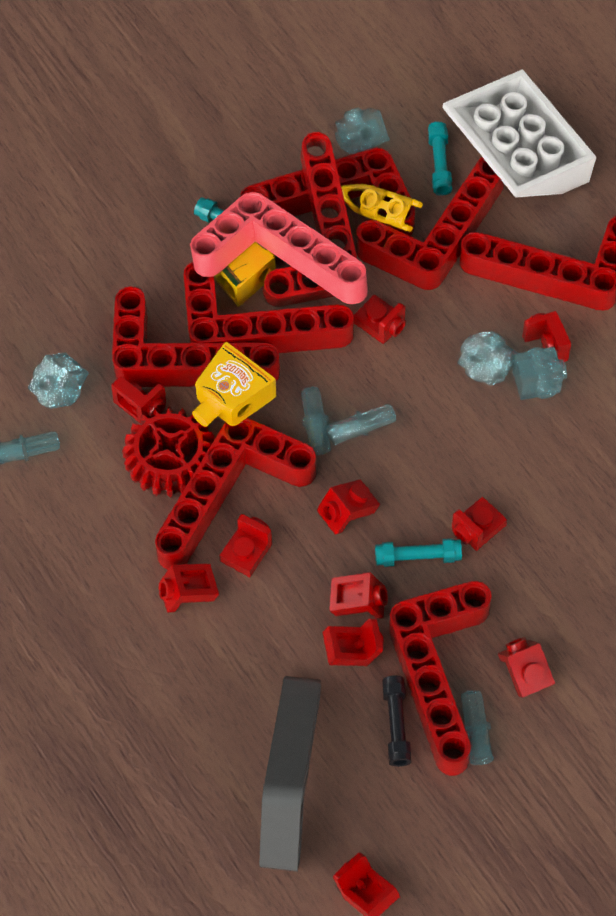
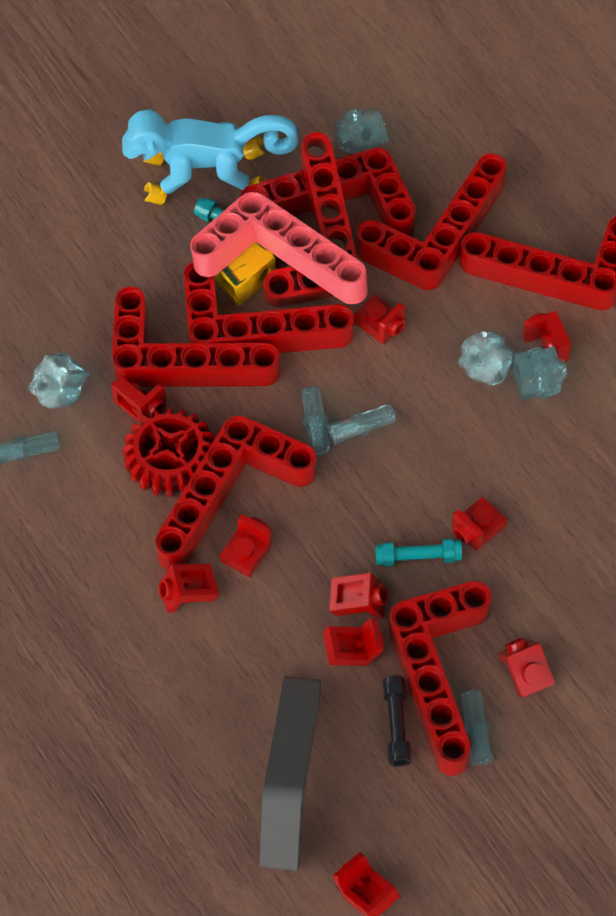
yellow torso [192,341,276,427] -> none
red bracket [317,479,380,534] -> none
yellow piece [341,184,423,232] -> none
teal bar [428,122,453,196] -> none
white slope [442,69,596,197] -> none
none -> medium azure animal [122,109,299,205]

